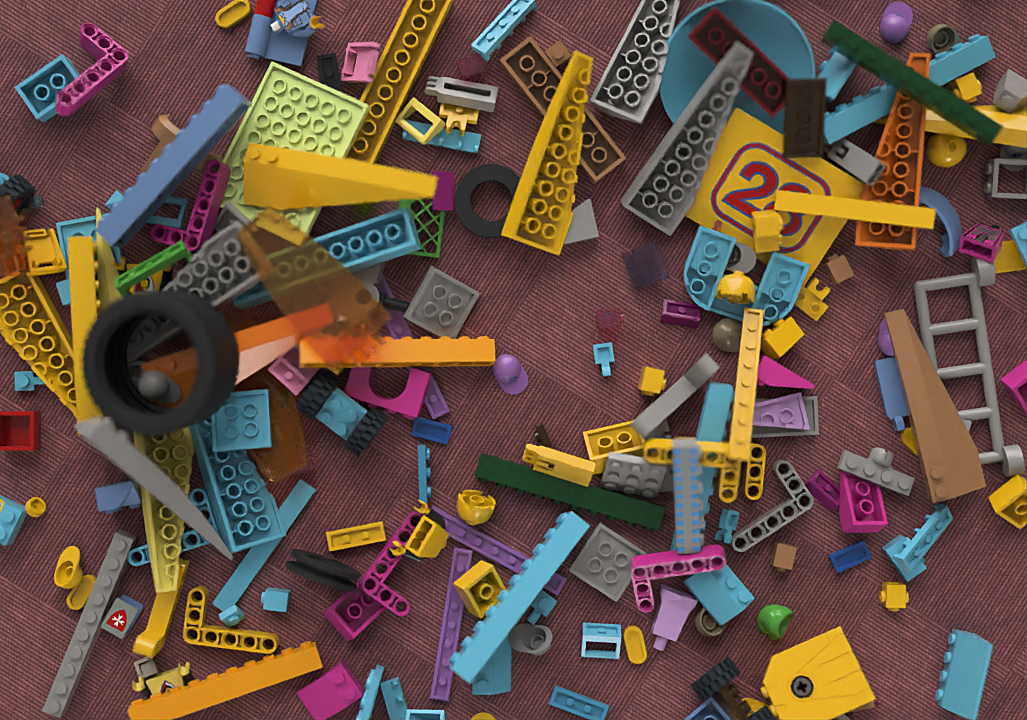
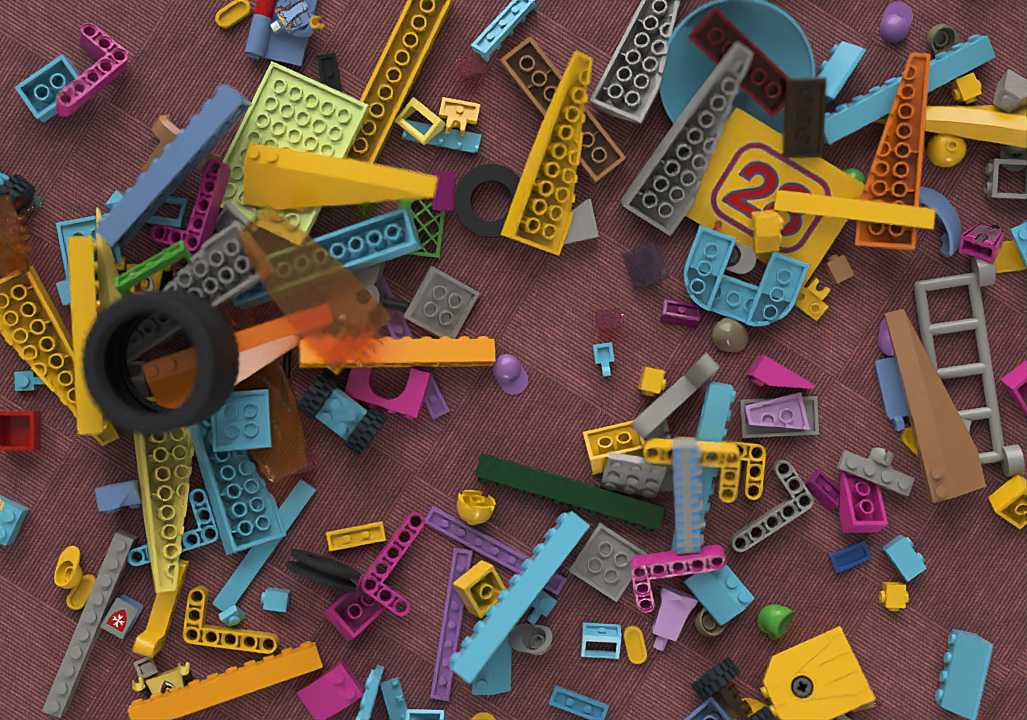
yellow container [14,228,67,277] -> none
yellow tile [25,497,46,517] -> none
light grey wedge [73,416,233,560] -> none
light grey cap [138,370,181,404] -> none
bright pink slope [267,346,320,396] -> none
bright pink container [341,42,380,83] -> none
yellow torso [389,500,449,562] -> none
blue tile [411,417,452,444] -> none
dark azure plate [418,444,432,503] -> none
light grey hinge [425,76,499,112] -> none
yellow hinge [522,444,596,487] -> none
dark brown bracket [534,424,552,448] -> none
medium nougat brick [544,40,571,70] -> none
medium azure plate [715,509,740,544] -> none
yellow cylinder [716,271,755,304] -> none
yellow tile [728,307,764,461] -> none
yellow brick [760,316,805,360] -> none
medium nougat brick [770,541,797,572] -> none
dark green brick [820,20,1004,146] -> none
light grey hinge [823,137,886,186] -> none
medium azure hinge [892,503,953,573] -> none

